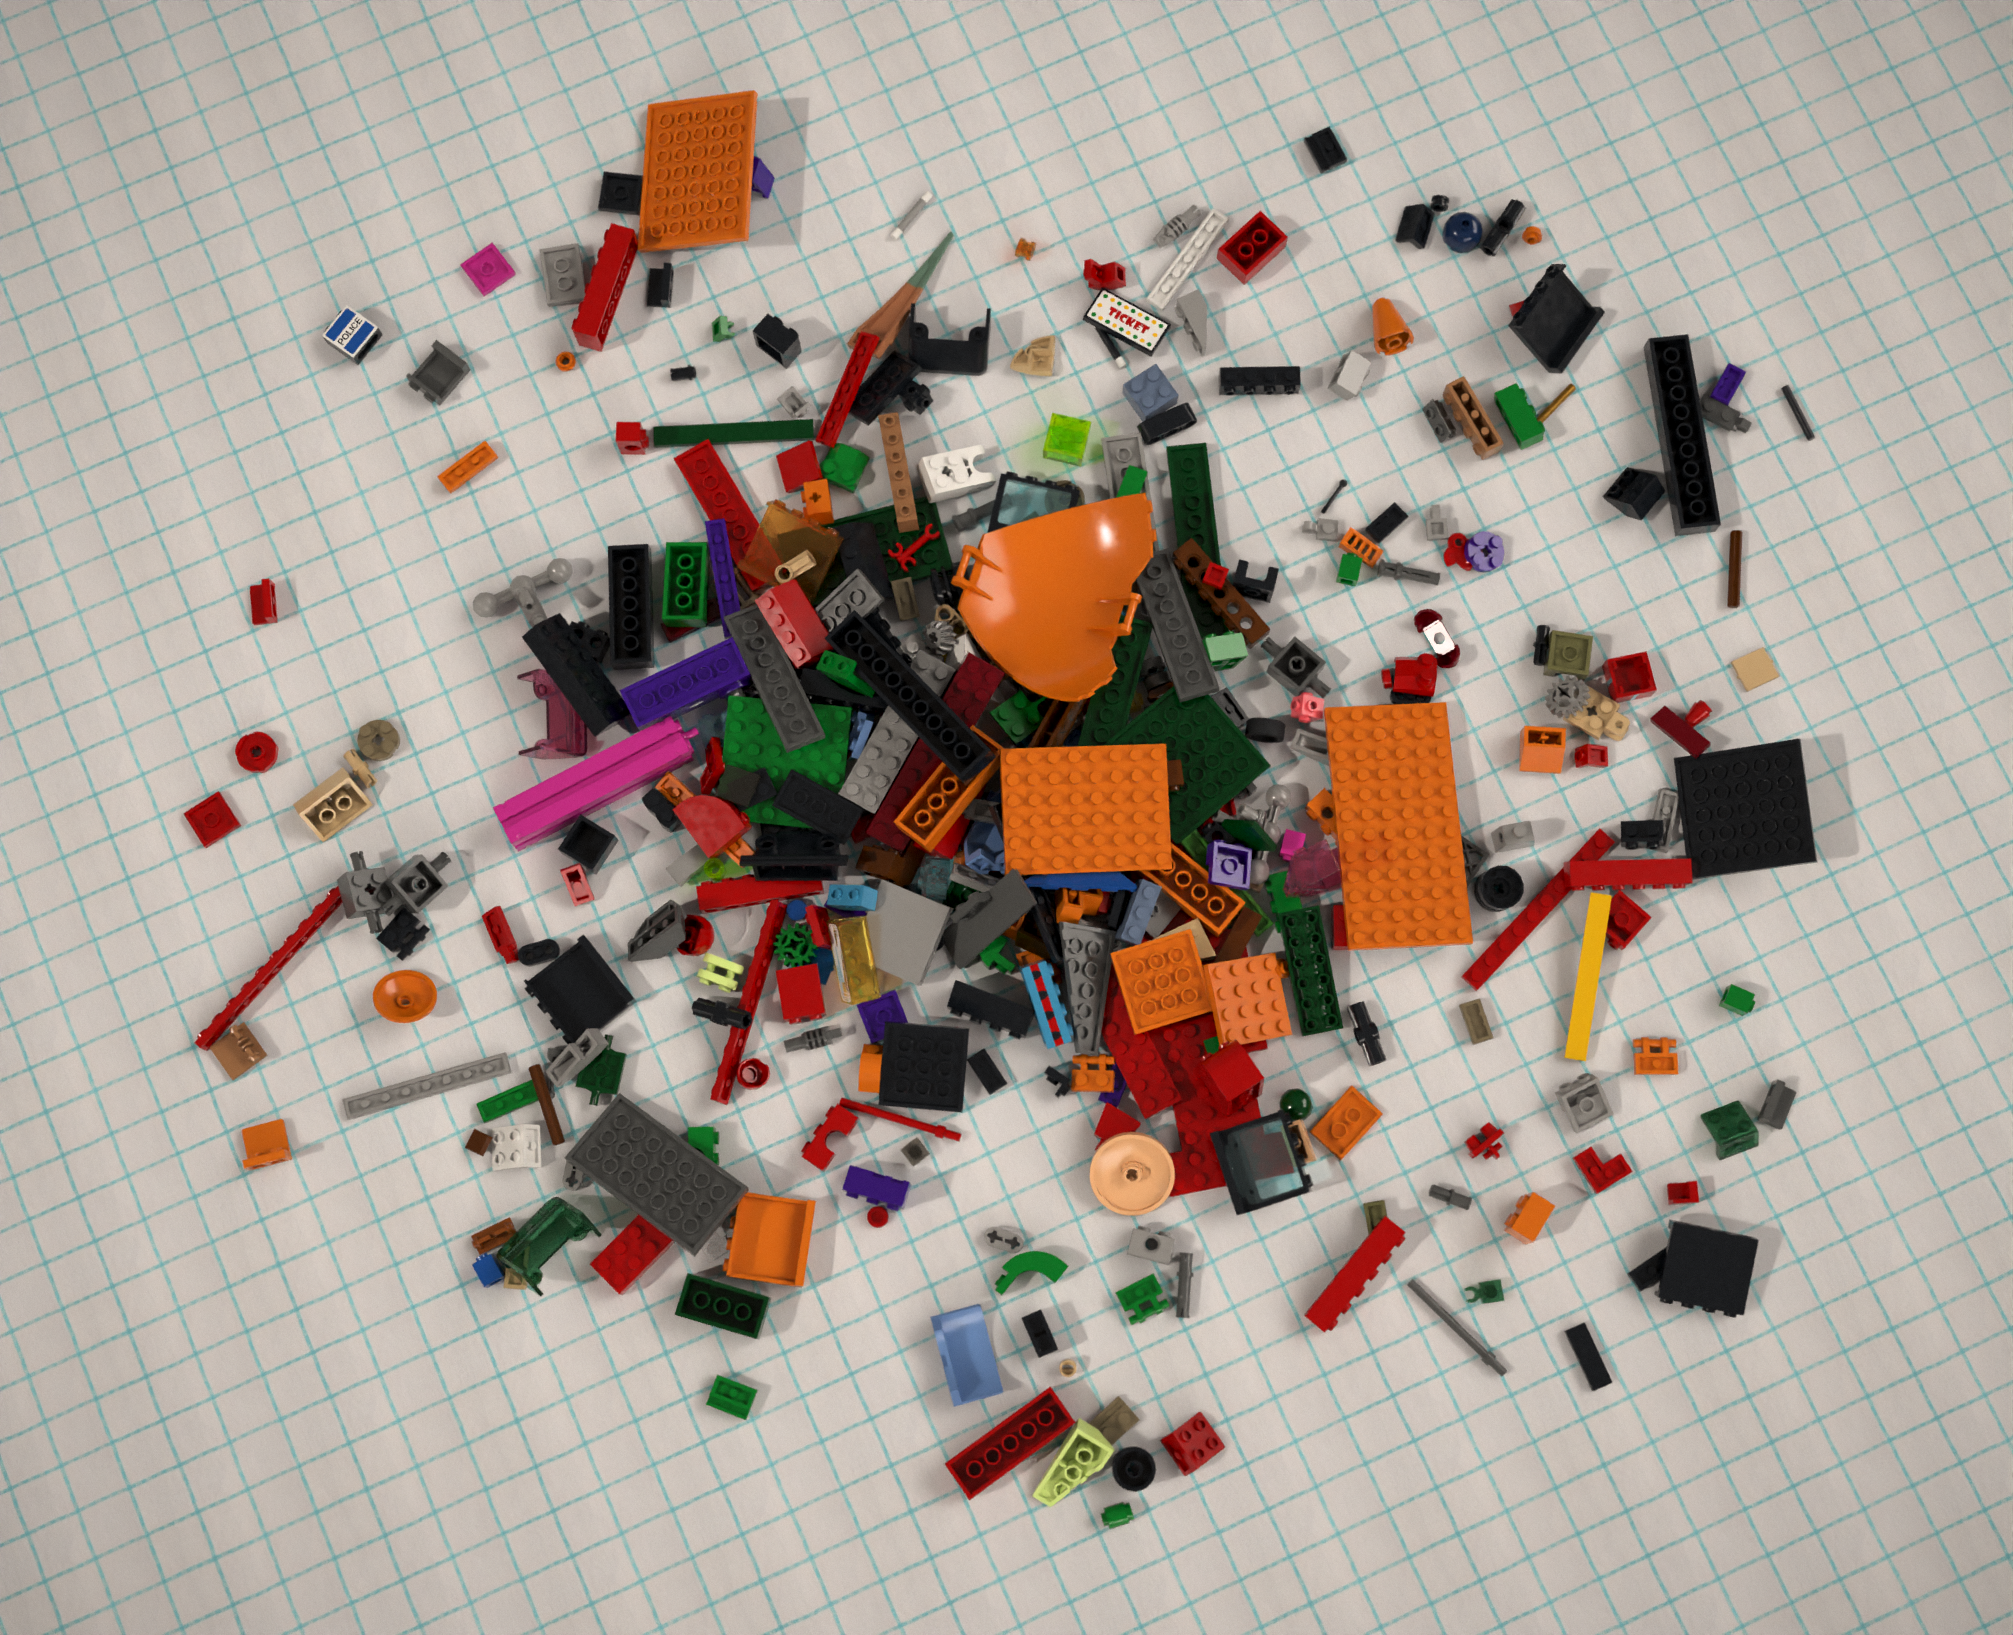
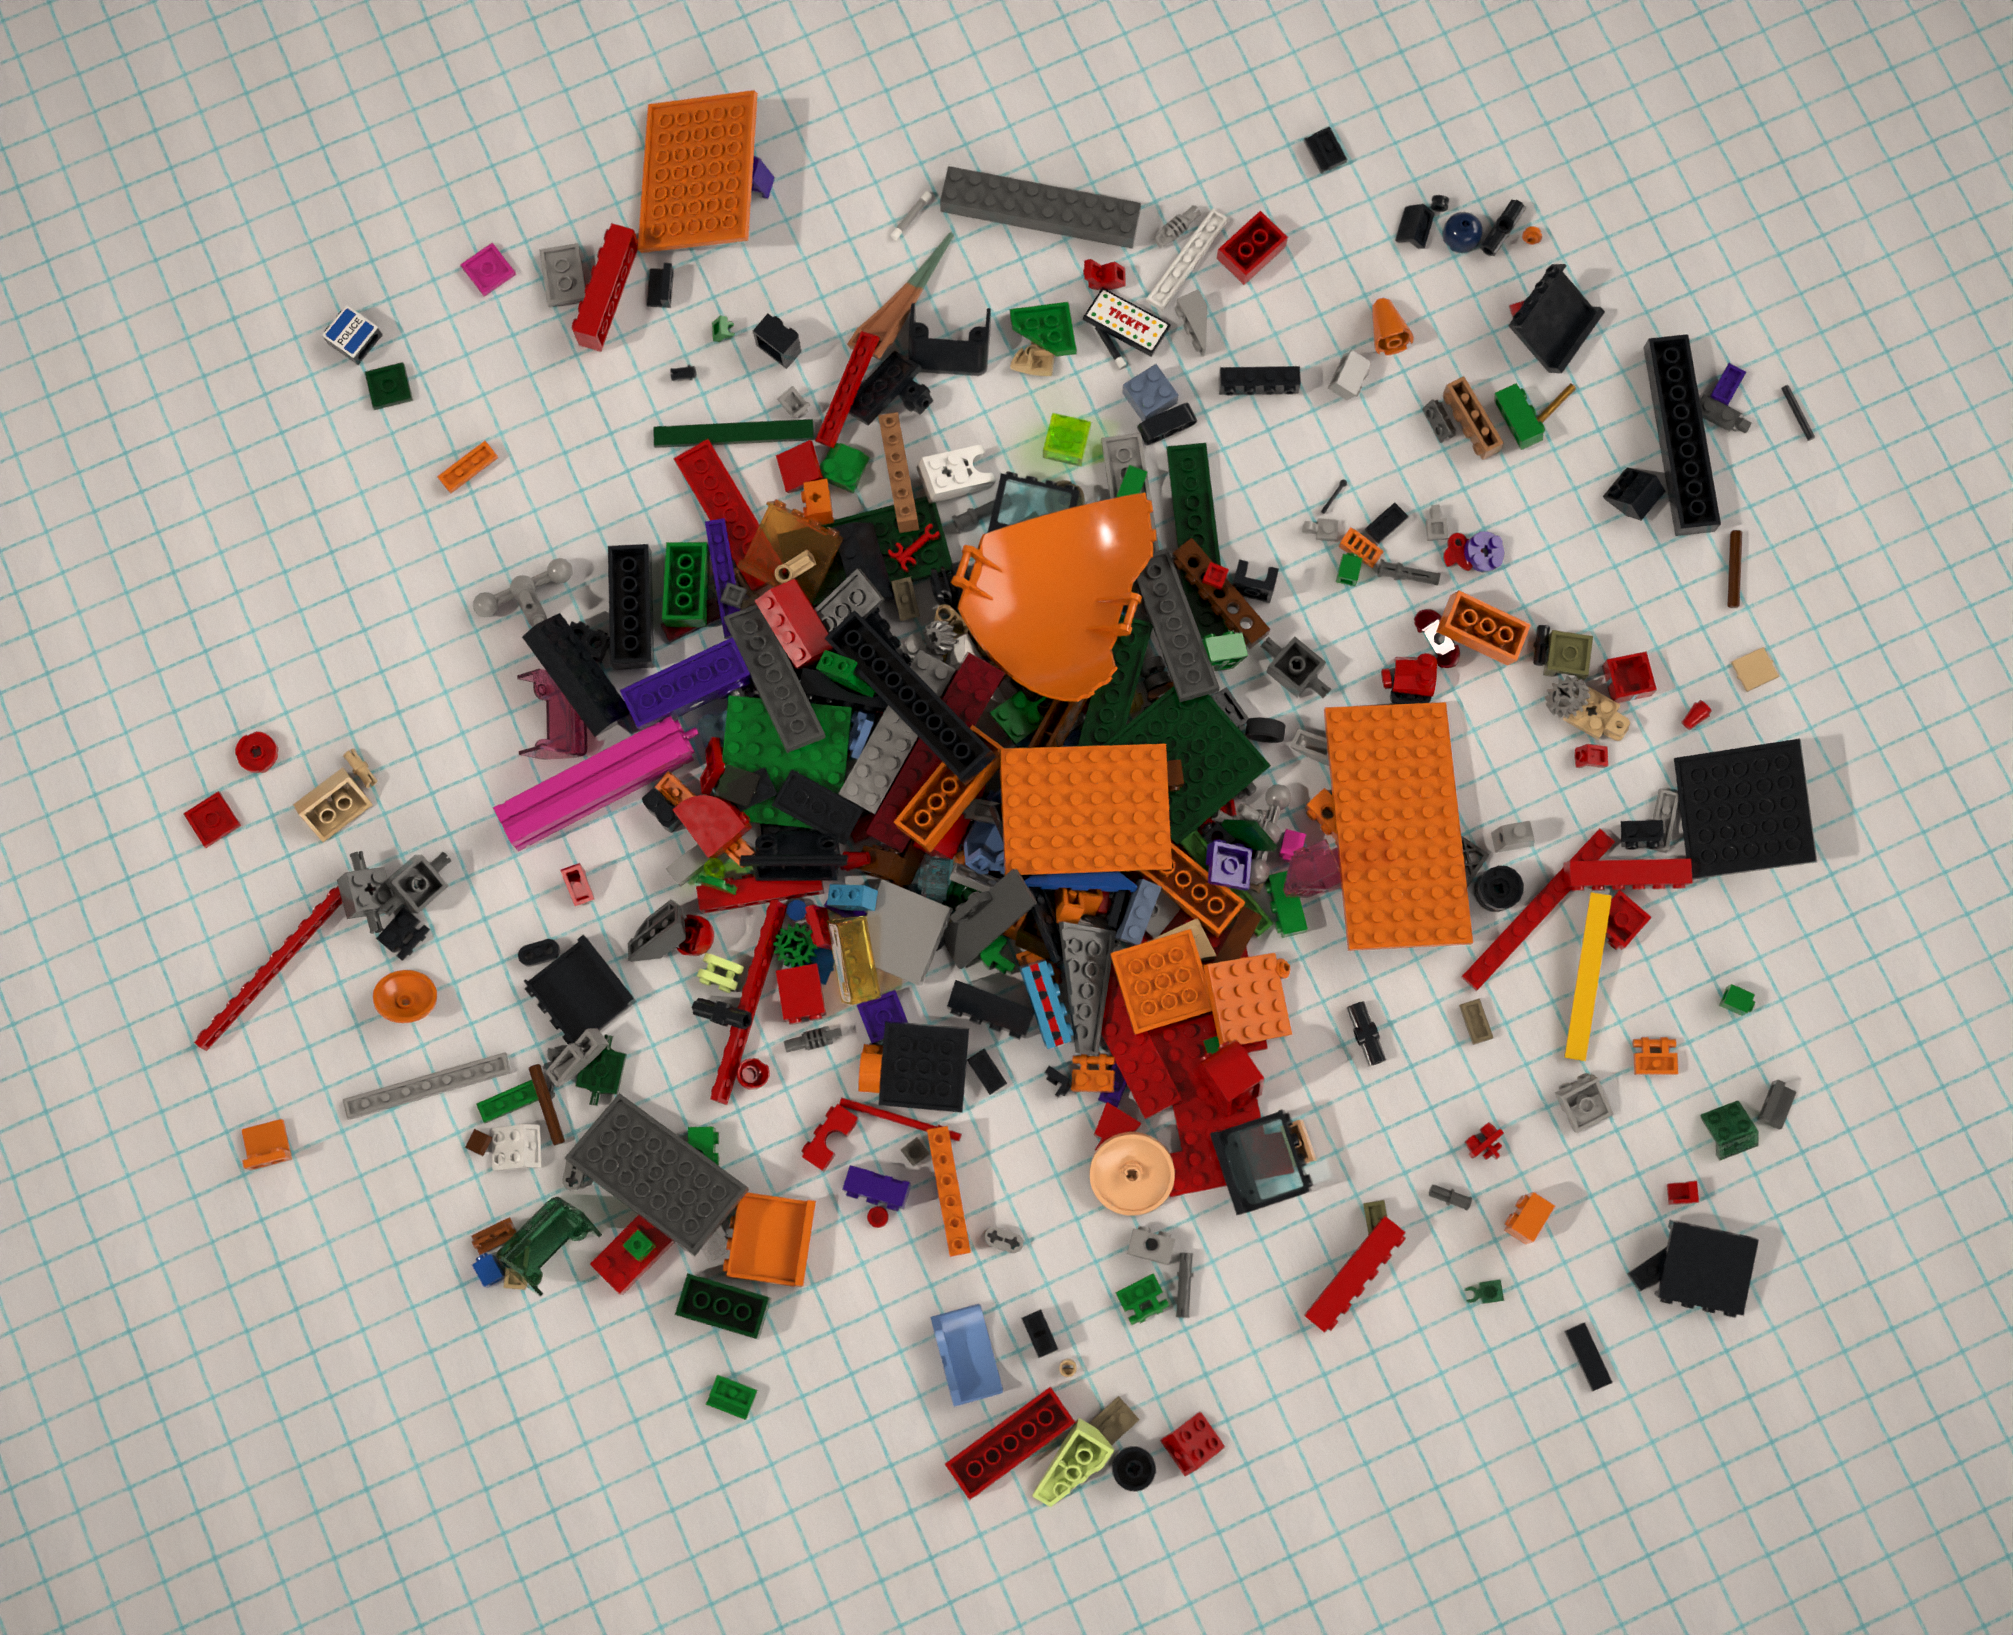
medium nougat hinge [209,1022,268,1080] -> none
red panel [250,578,278,625] -> none
dark tan plate [357,720,400,761] -> none
dark grey panel [406,340,470,405] -> none
red hinge [482,906,519,964] -> none
orange plate [556,352,576,371] -> none
black piece [558,814,619,875] -> none
black plate [598,171,643,215] -> none
red brick [616,422,649,455] -> none
green arch [995,1251,1068,1296] -> none
clear orange wheel [1015,237,1036,261] -> none
green brick [1101,1502,1134,1529] -> none
dark green plate [1278,905,1343,1037] -> none
dark green hair [1279,1088,1313,1122] -> none
coral brick [1290,692,1324,723] -> none
orange tile [1309,1085,1383,1161] -> none
red brick [1331,905,1348,950] -> none
dark grey bar [1407,1279,1507,1377] -> none
orange slope [1519,726,1566,774] -> none
red plate [1572,1147,1633,1194] -> none
dark red tile [1650,706,1711,759] -> none
none -> dark green tile [365,362,413,410]
none -> green brick [623,1230,656,1262]
none -> green tile [696,874,737,895]
none -> dark grey tile [720,582,747,609]
none -> red cone [839,851,871,872]
none -> orange brick [927,1126,971,1257]
none -> dark grey brick [940,166,1141,249]
none -> green plate [1010,302,1077,357]
none -> orange brick [1436,590,1531,666]

